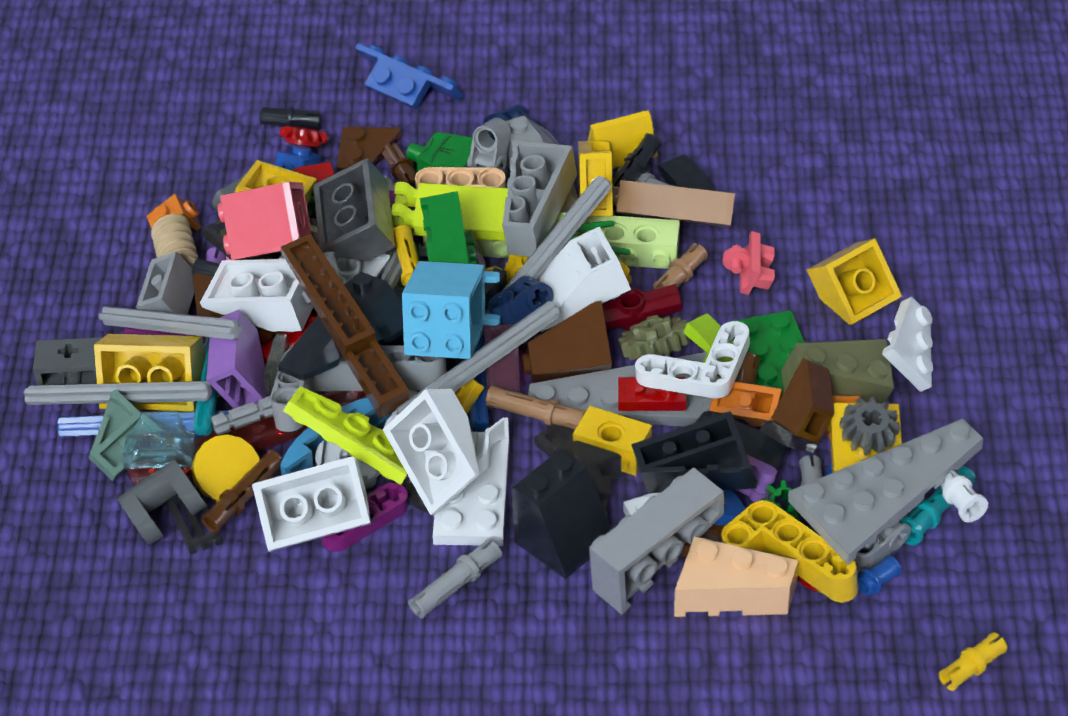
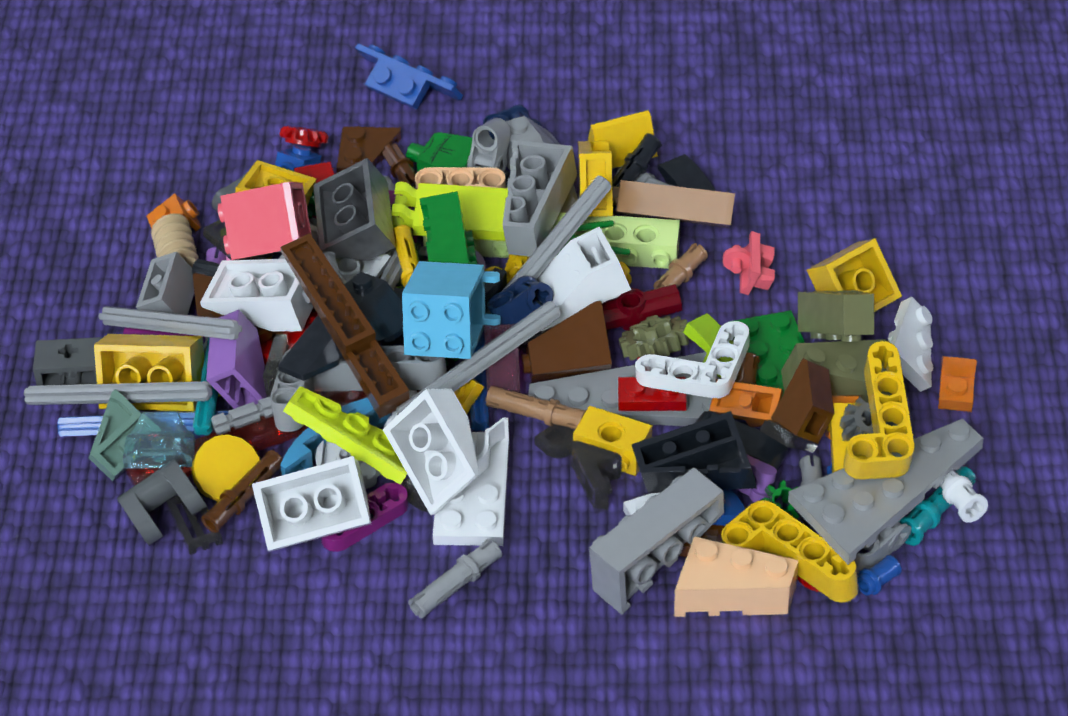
black axle [260,106,321,130] -> none
black slope [512,448,612,579] -> none
yellow pin [939,632,1007,691] -> none
none -> olive wedge [798,290,874,342]
none -> yellow beam [843,341,914,480]
none -> orange slope [938,356,977,412]

